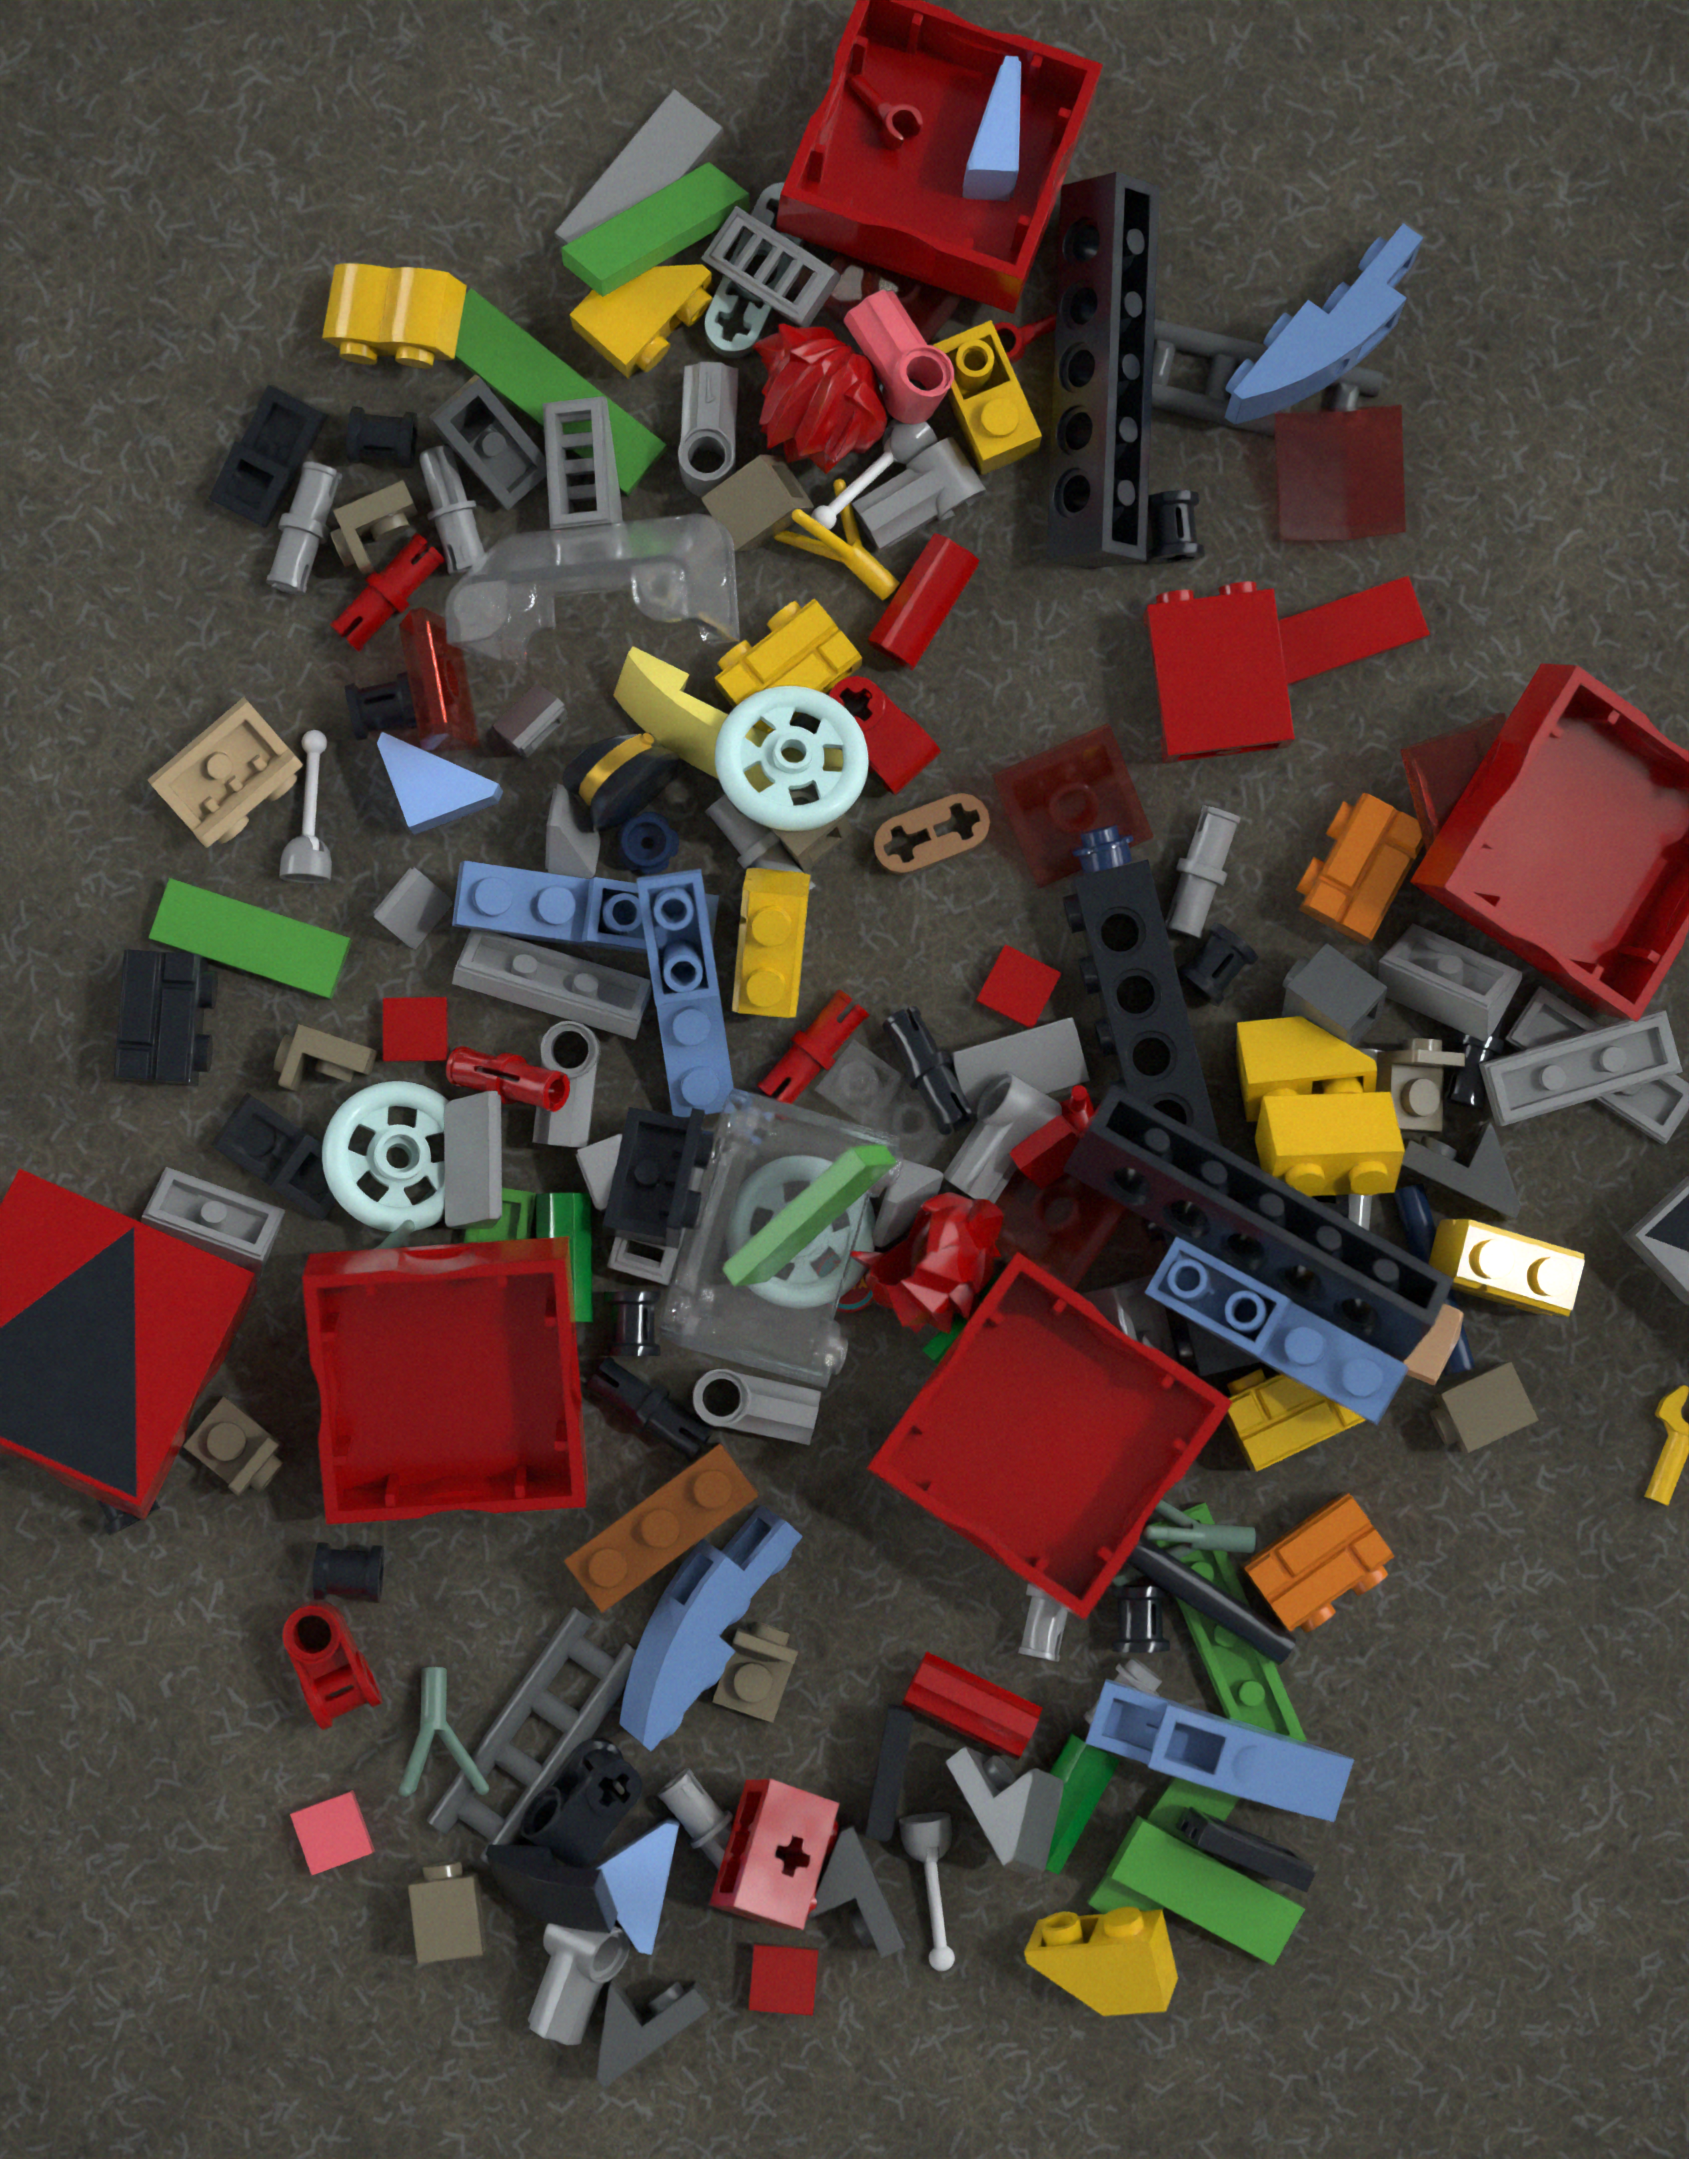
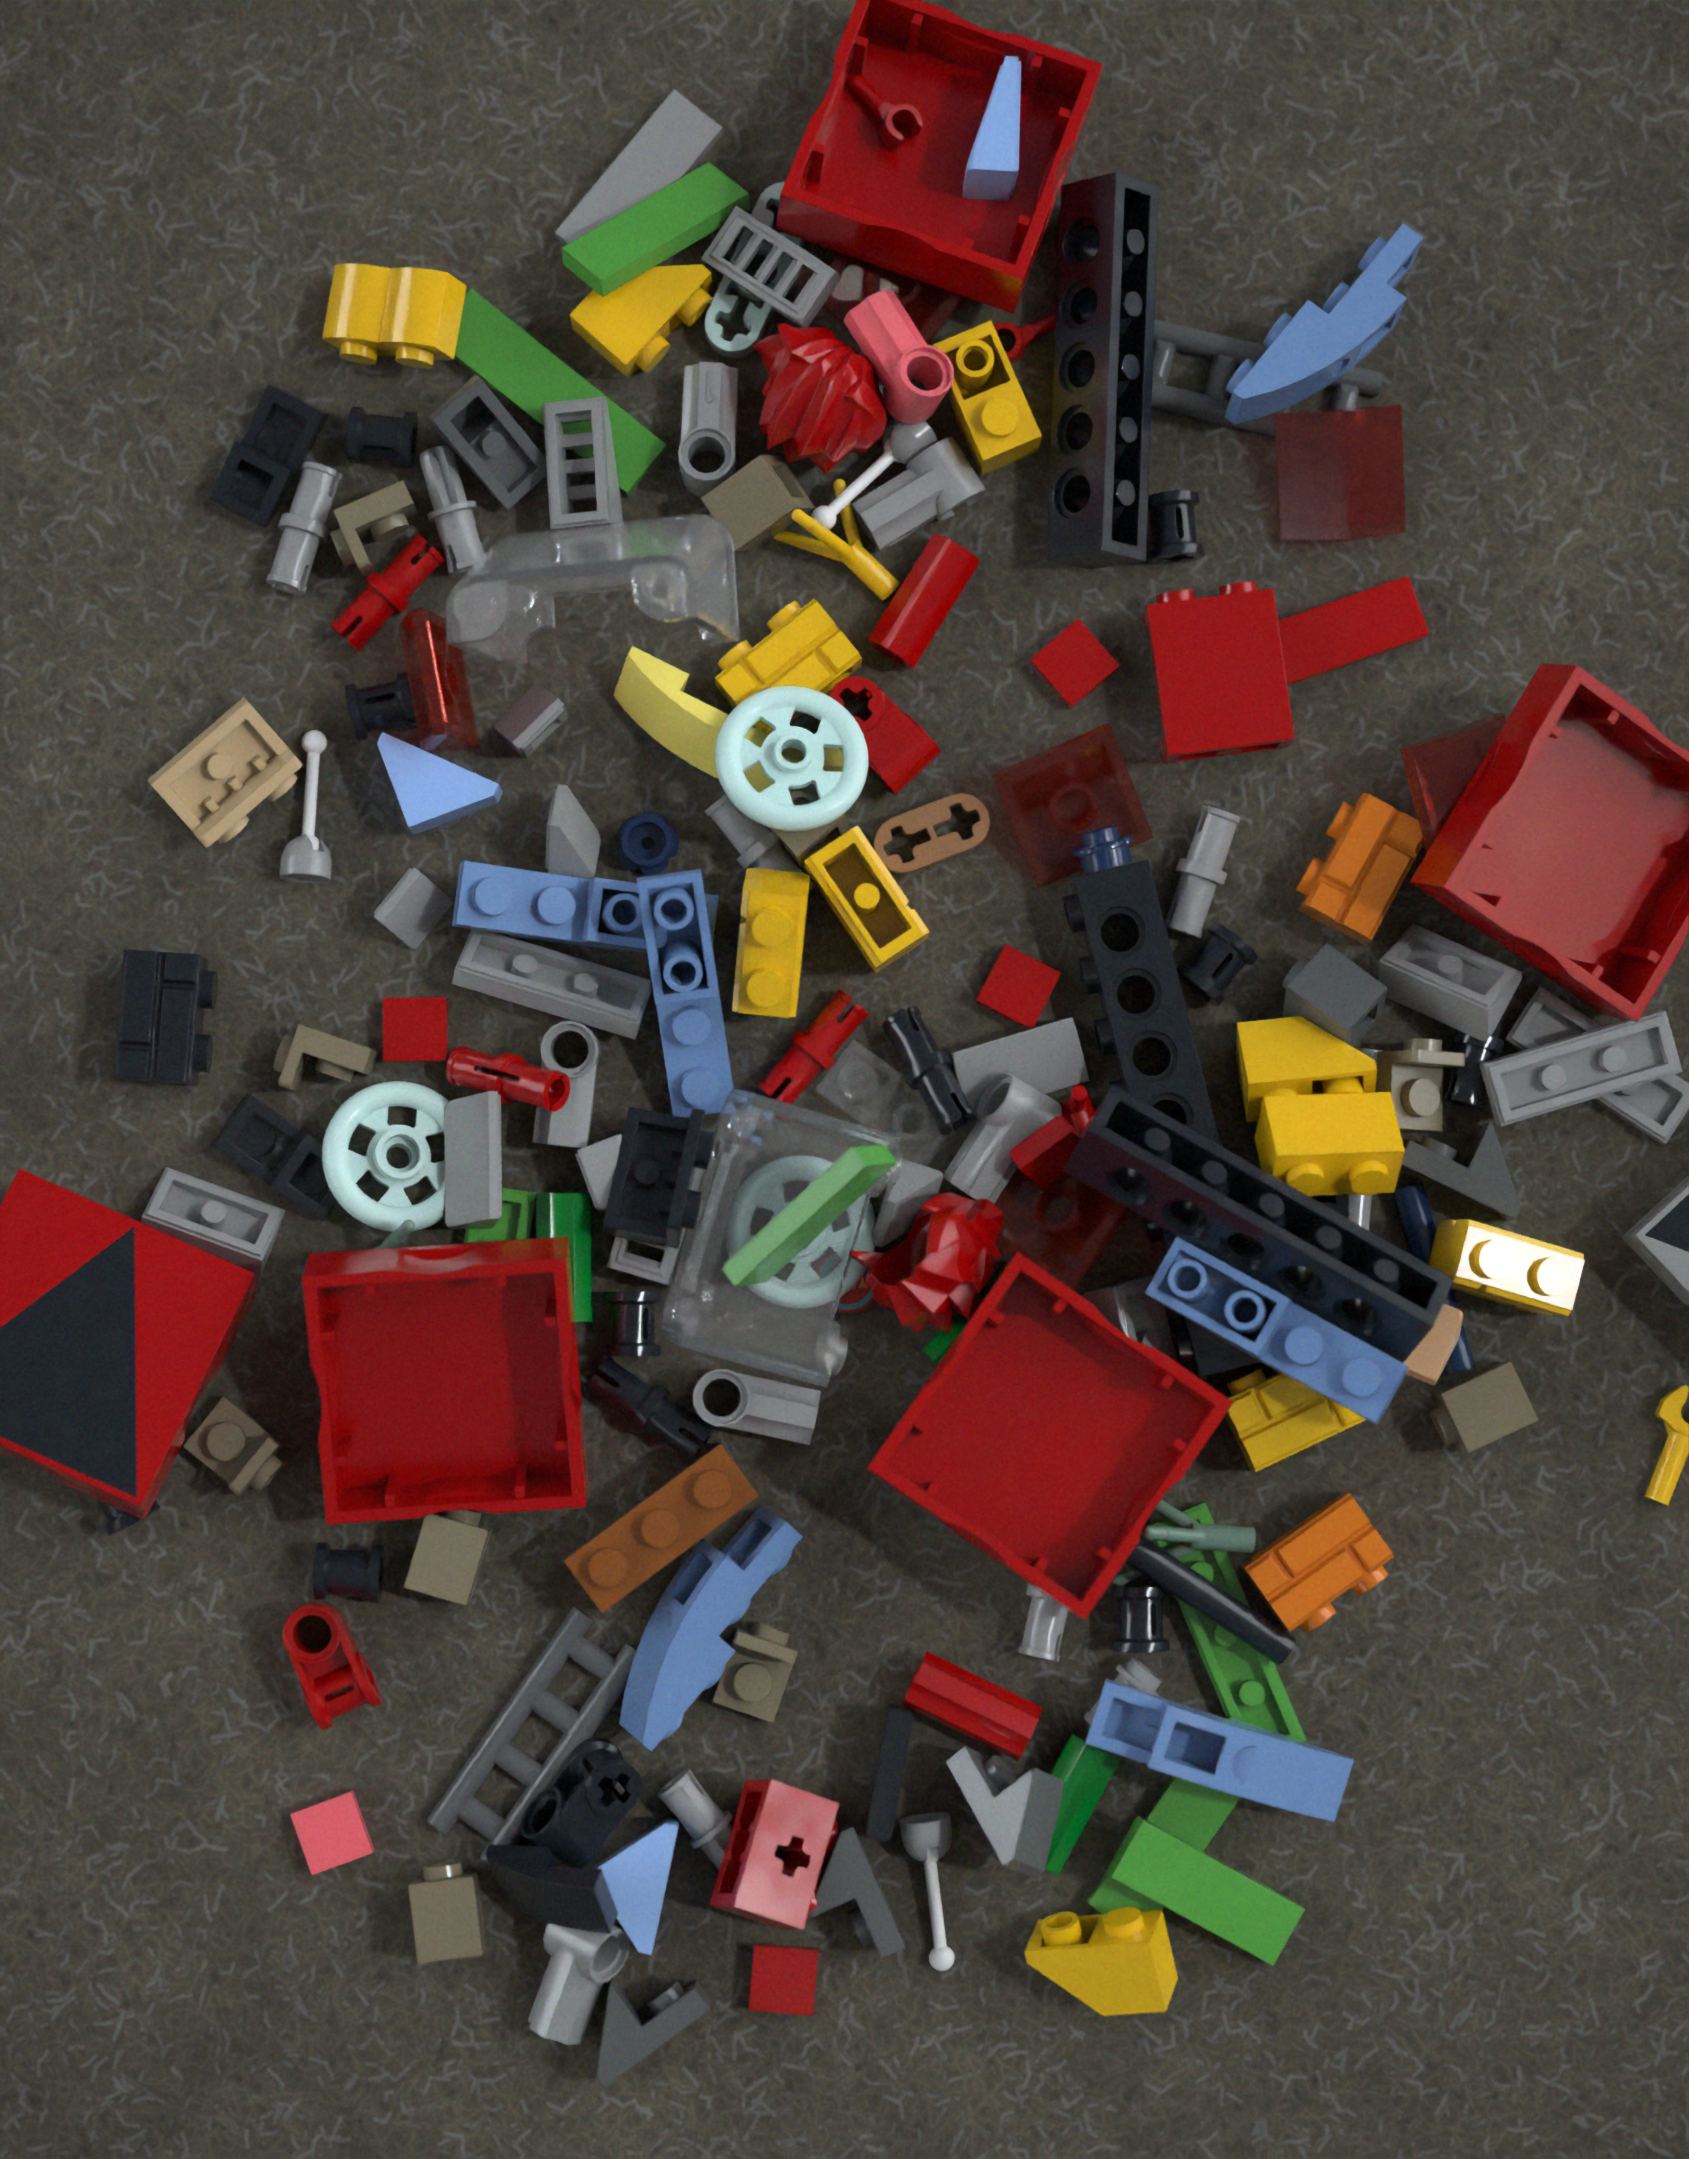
bright green tile [149,878,352,1000] -> none
sand green plant [399,1667,489,1797] -> none
black piece [563,733,679,832] -> none
black tile [1175,1806,1316,1893] -> none
none -> dark tan brick [404,1510,493,1606]
none -> yellow brick [804,825,930,974]
none -> red tile [1029,618,1120,710]

